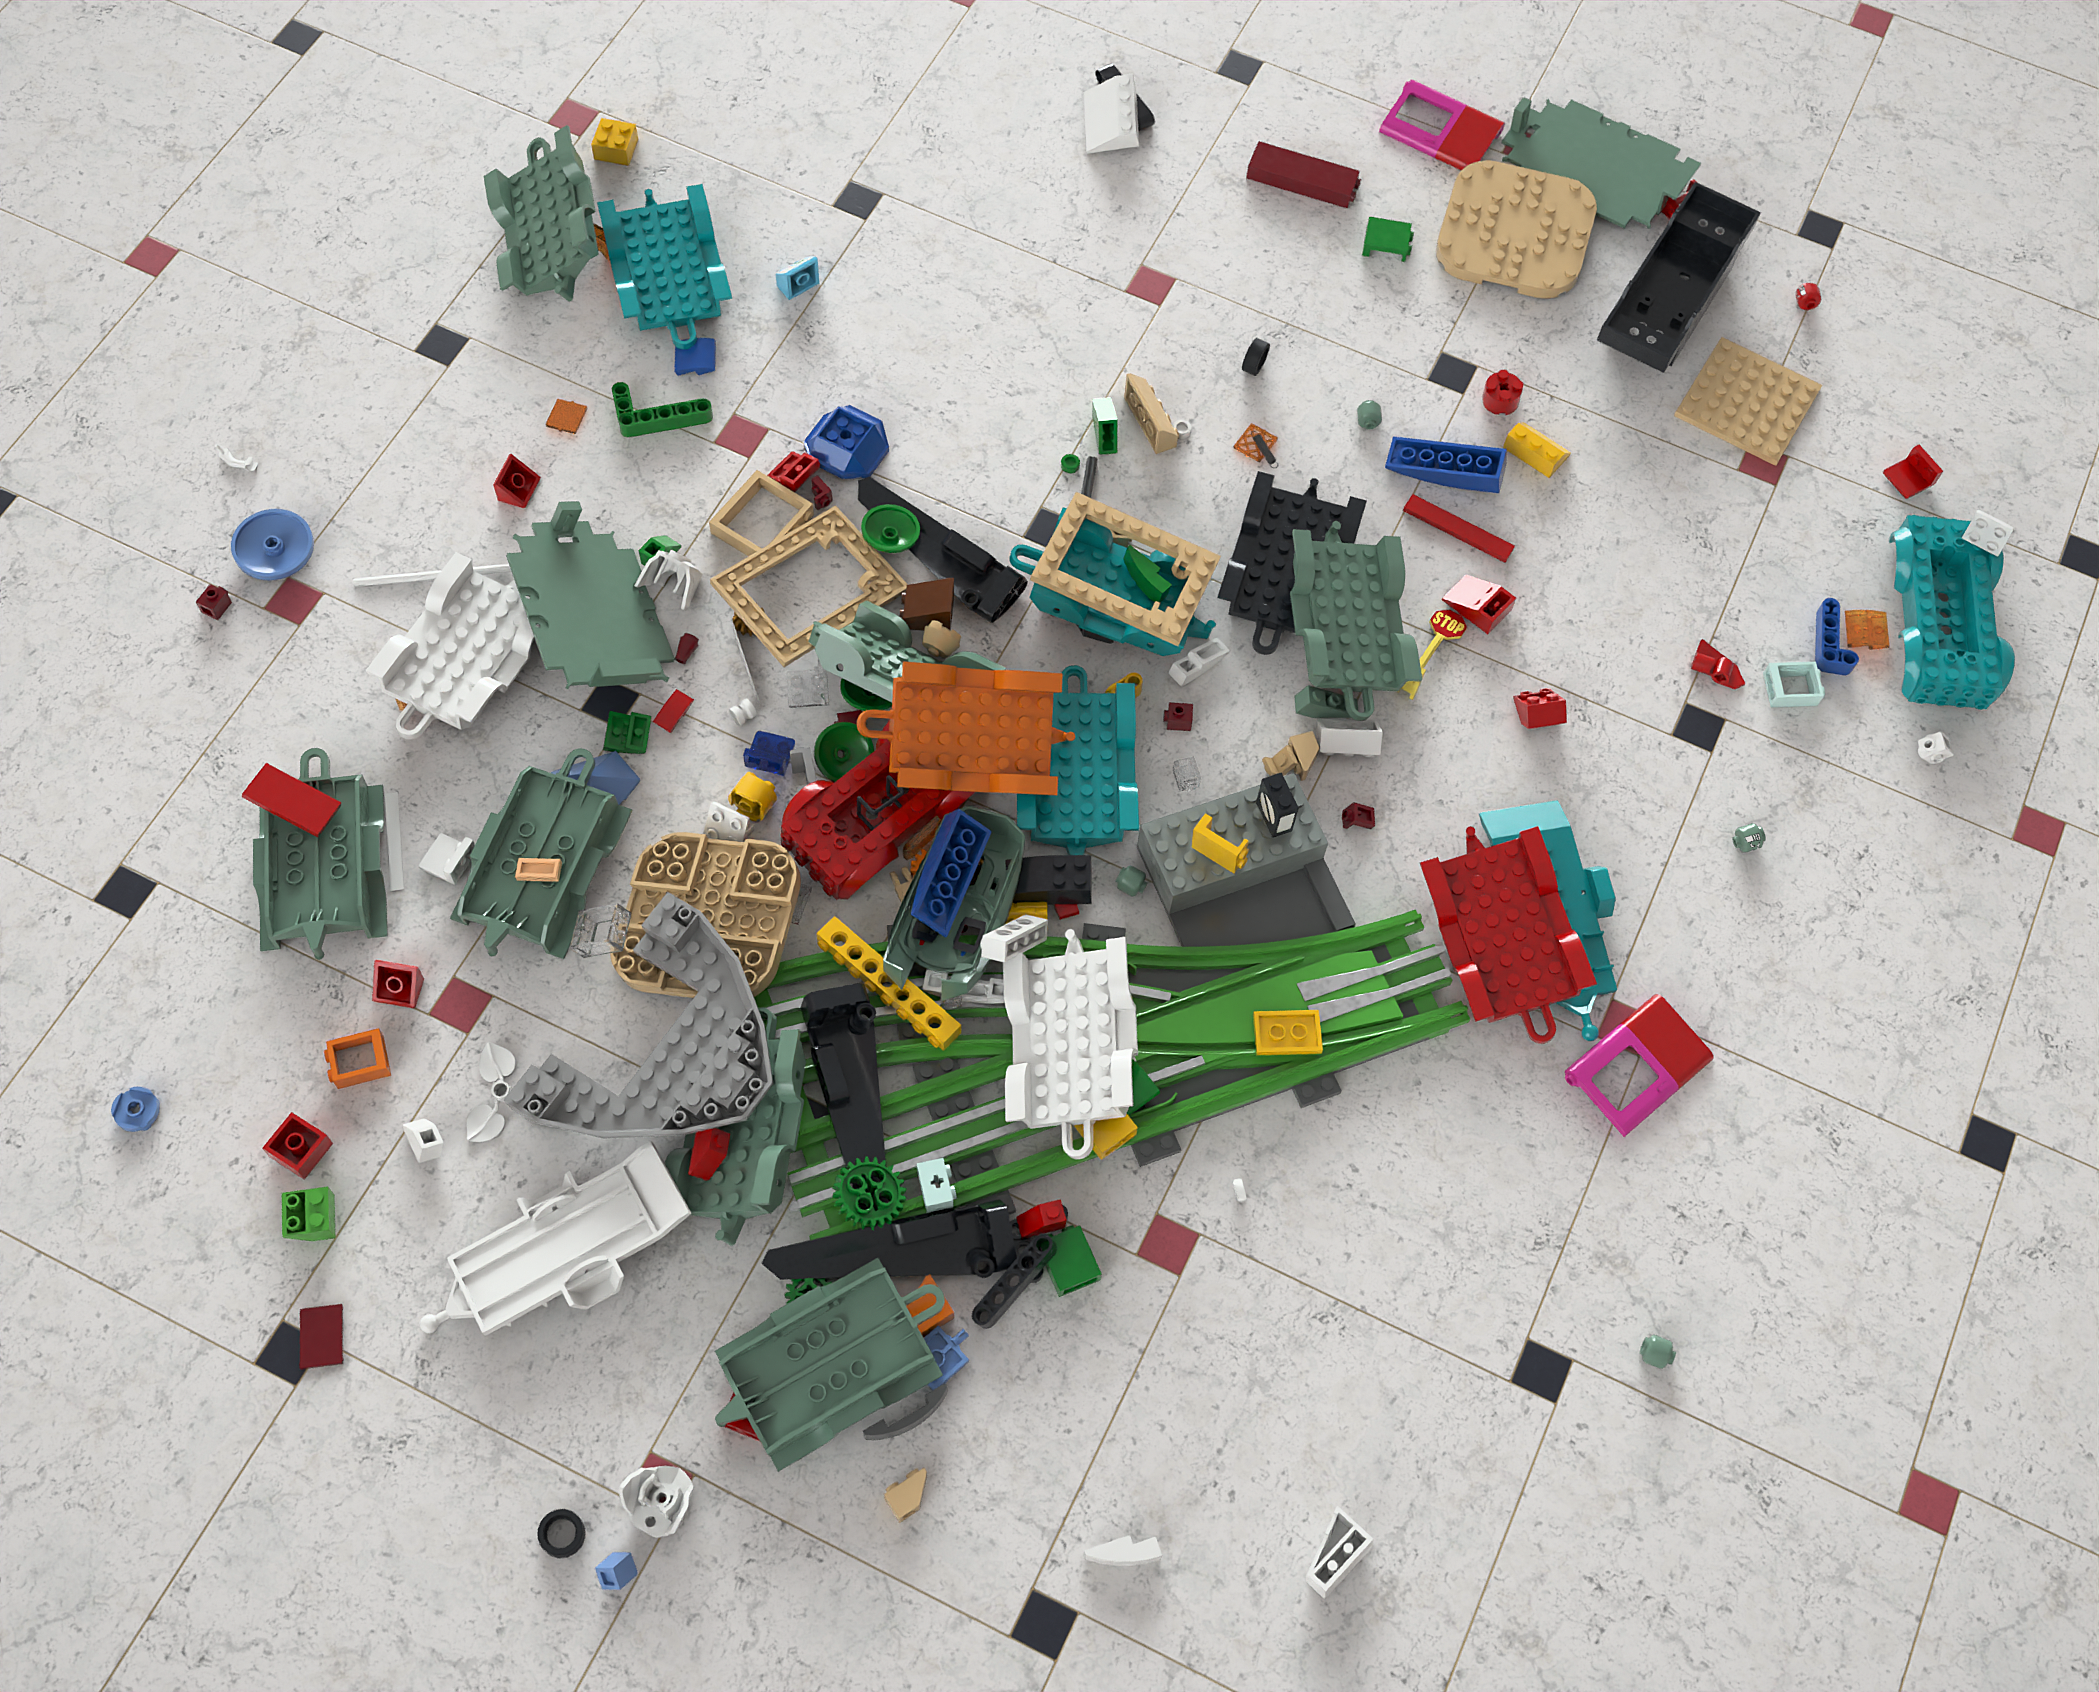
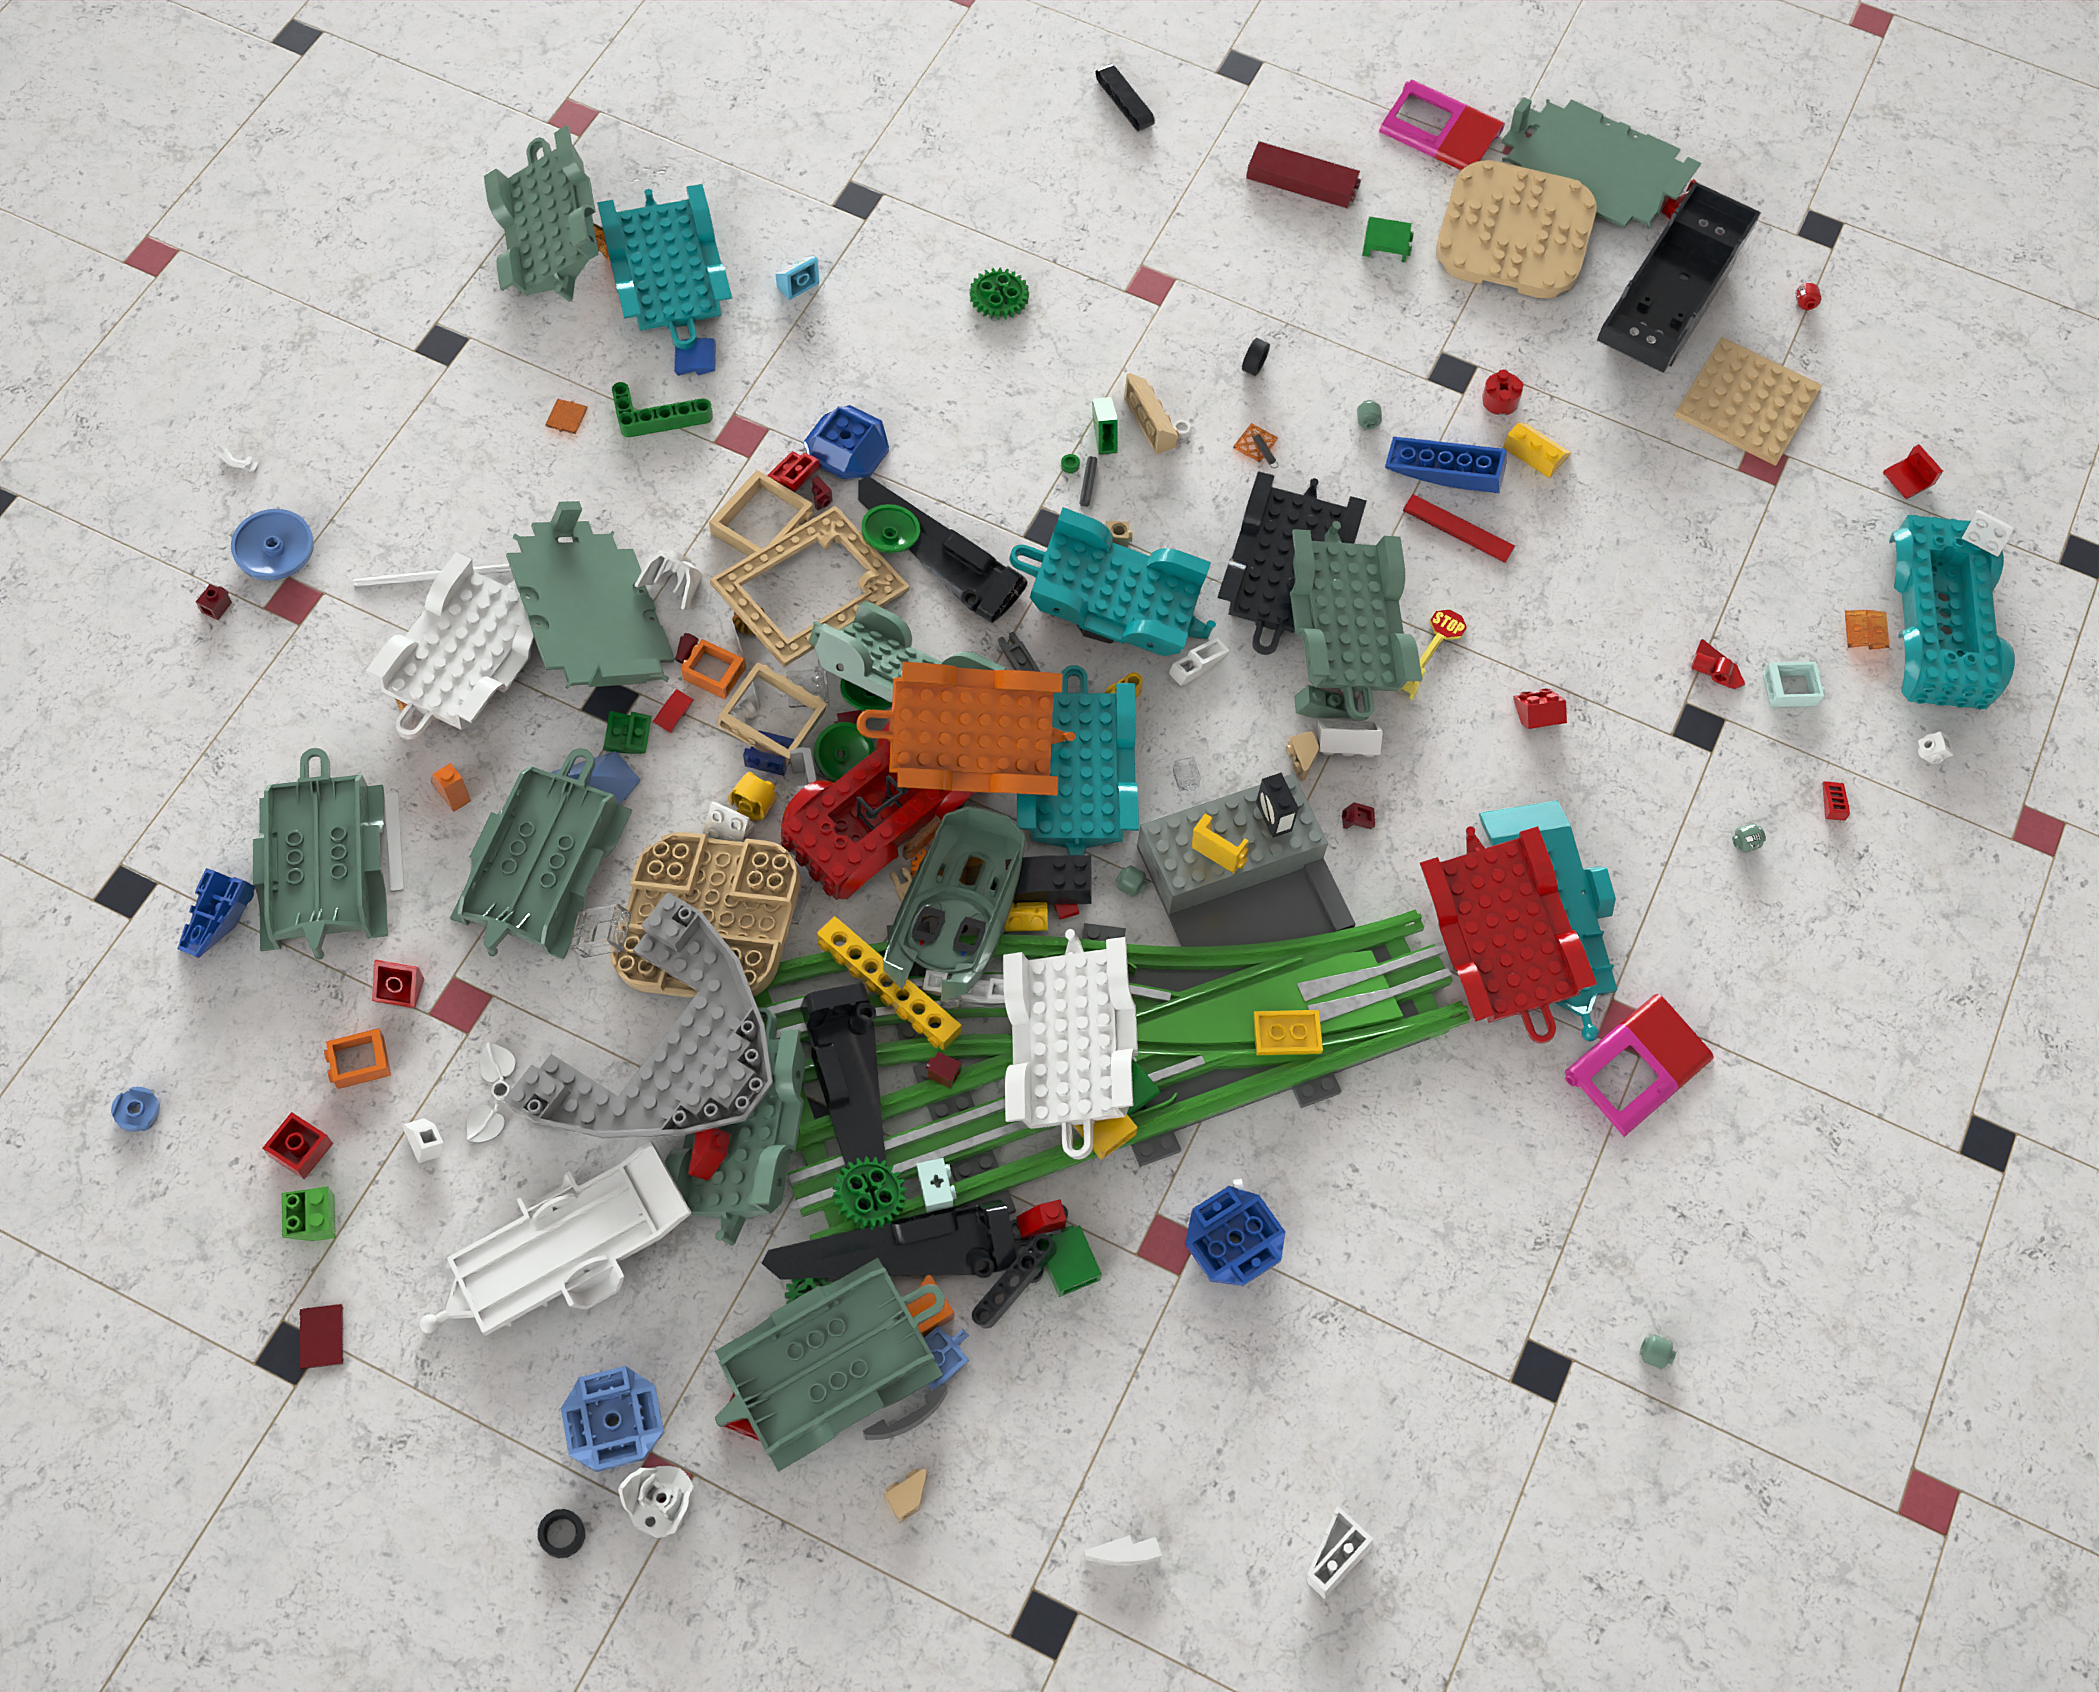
red tile [242,763,341,837] -> none
white bracket [419,833,475,885] -> none
red slope [493,454,541,508] -> none
light nougat tile [515,858,562,882] -> none
yellow brick [591,118,638,166] -> none
medium blue panel [595,1552,638,1590] -> none
green slope [638,535,682,566] -> none
reddish brown slope [899,578,954,631] -> none
blue slope [911,809,992,937] -> none
tan cone [922,620,961,658] -> none
white brick [980,914,1048,962] -> none
tan plate [1030,492,1221,646] -> none
white slope [1084,74,1139,154] -> none
green slope [1123,545,1172,603] -> none
dark red brick [1163,702,1193,731] -> none
tan bracket [1262,746,1299,776] -> none
slope [1442,575,1516,634] -> none
blue beam [1815,598,1859,675] -> none
none -> blue wedge [177,868,256,958]
none -> orange slope [431,763,471,812]
none -> medium blue piece [561,1366,664,1472]
none -> orange window [681,639,746,699]
none -> tan window [717,662,827,767]
none -> dark red brick [926,1052,962,1089]
none -> green gear [969,267,1029,320]
none -> dark grey hinge [998,632,1040,672]
none -> blue piece [1185,1186,1285,1286]
none -> red slope [1822,781,1850,821]

